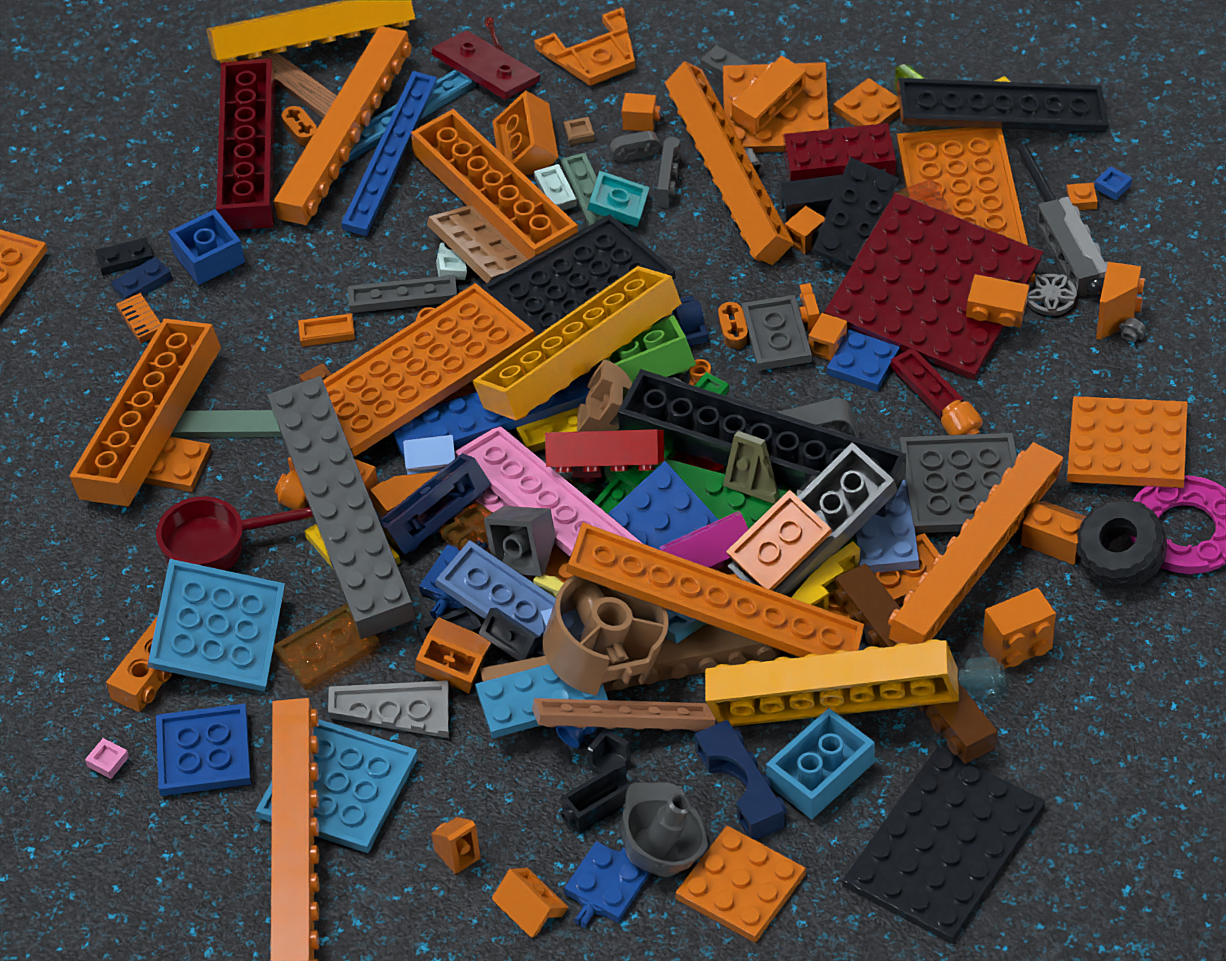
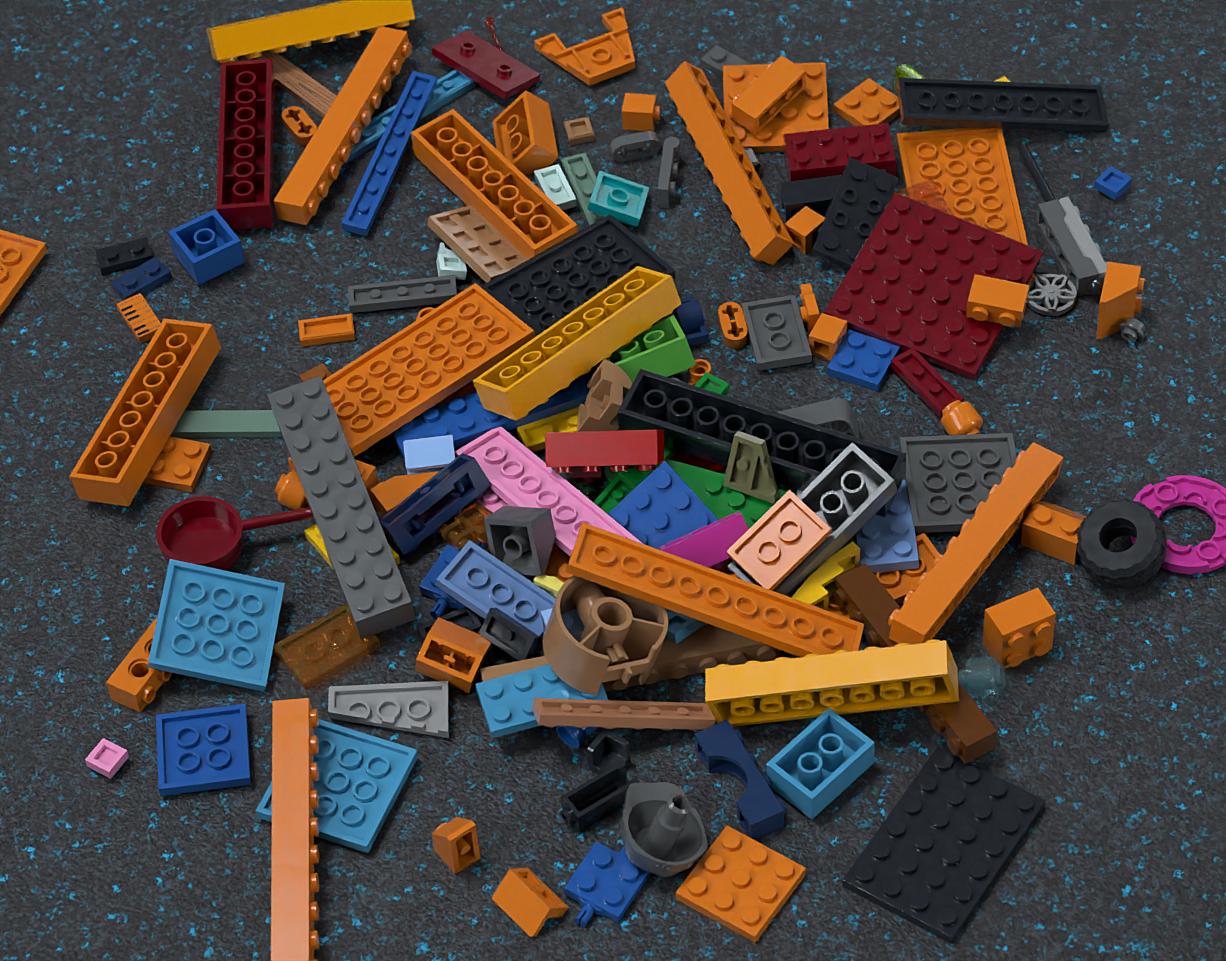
orange plate [1066,183,1098,210] -> none
orange plate [1067,396,1187,488] -> none

